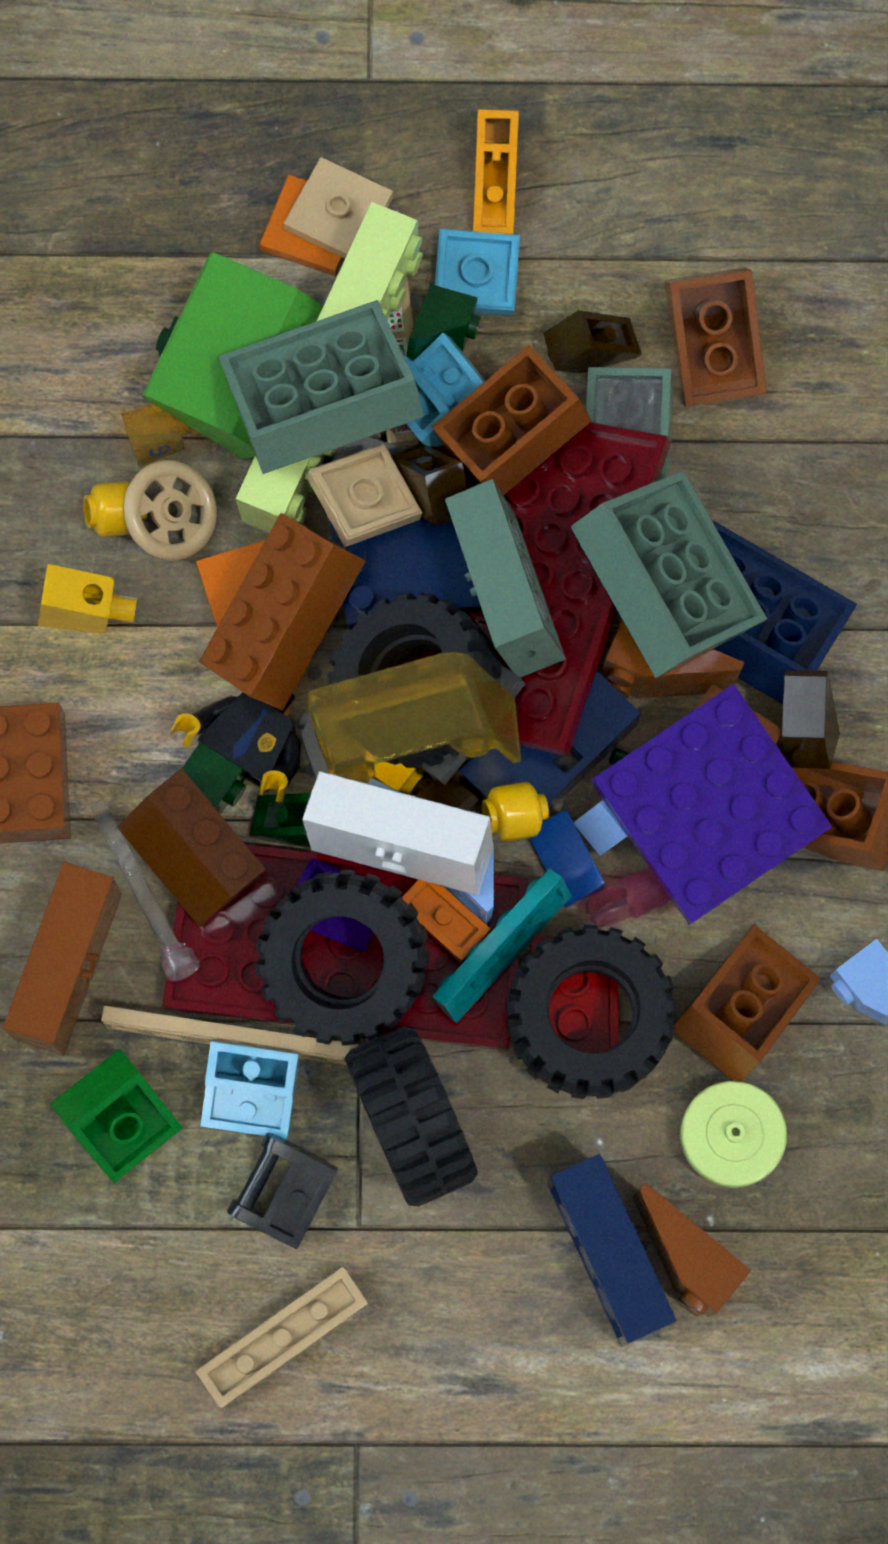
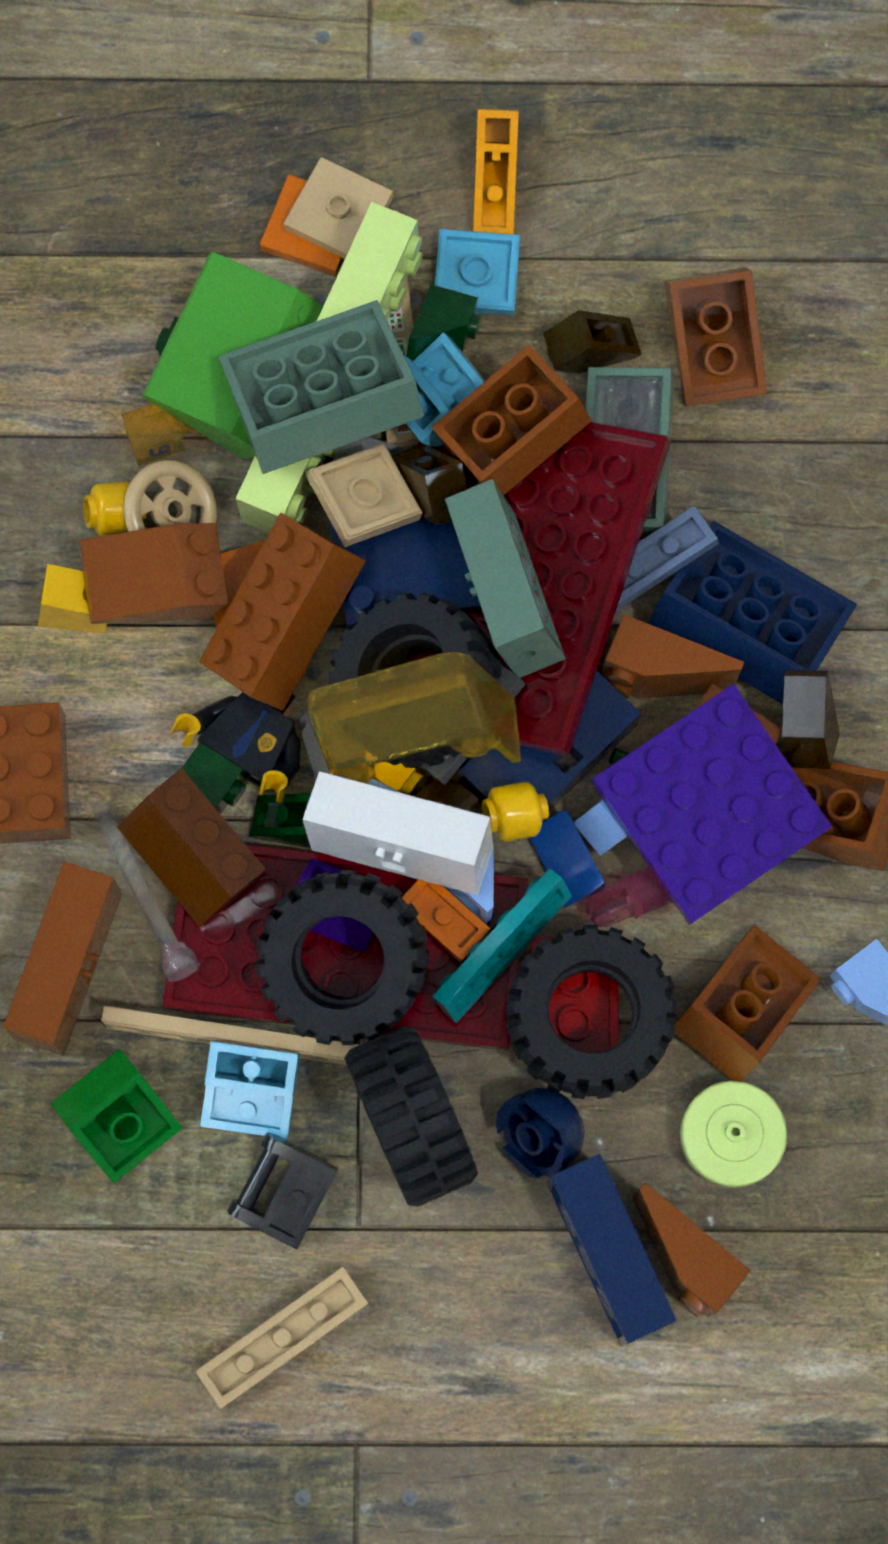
sand green slope [570,471,767,678] -> none
none -> dark orange slope [79,523,229,624]
none -> dark blue cylinder [496,1087,585,1179]

